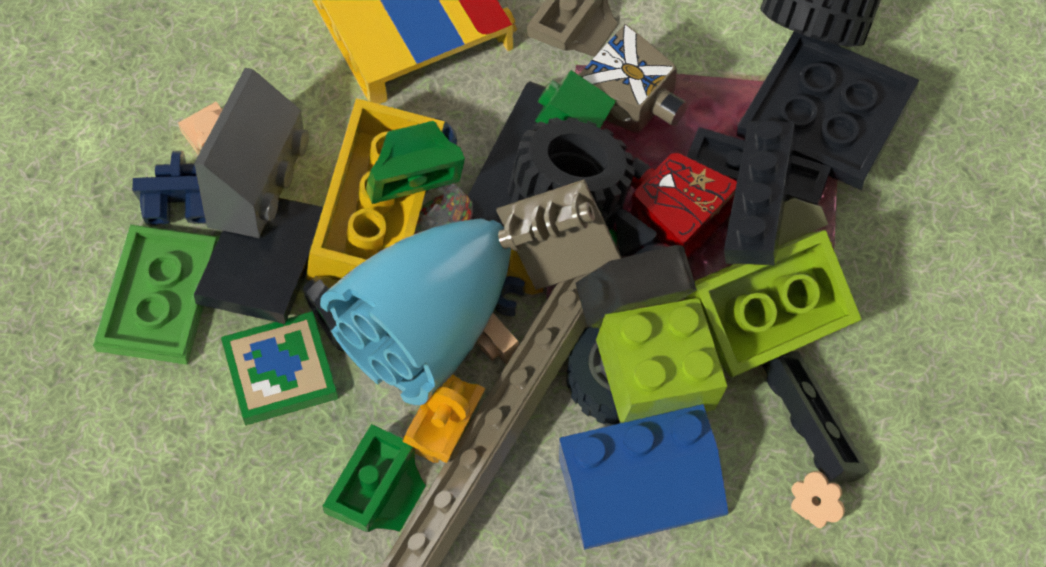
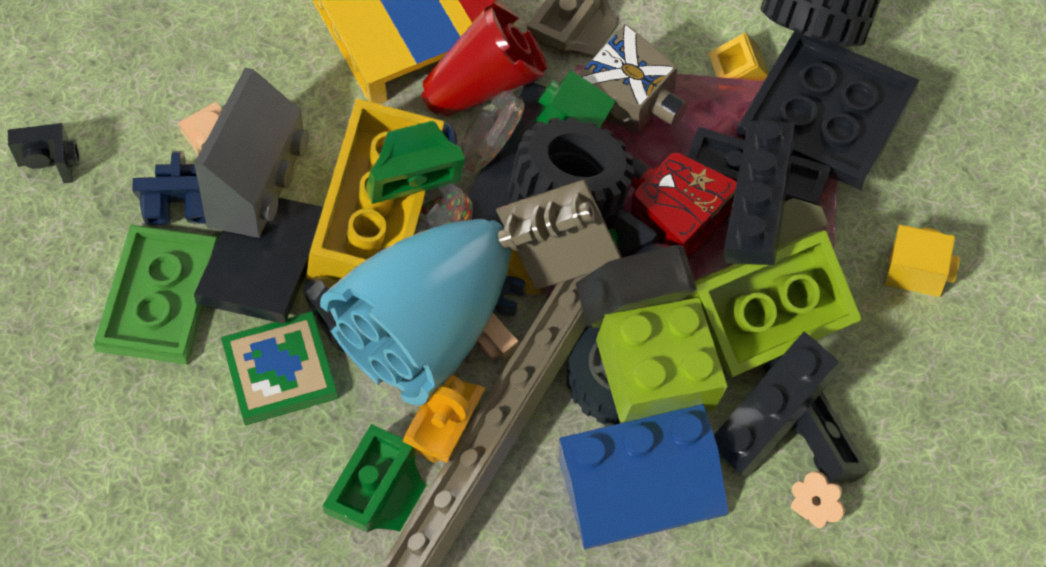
none -> black bracket [7,123,80,183]
none -> red cone [421,1,547,117]
none -> clear tile [459,91,525,174]
none -> yellow slope [708,32,769,89]
none -> black plate [714,331,844,477]
none -> yellow brick [885,224,960,297]

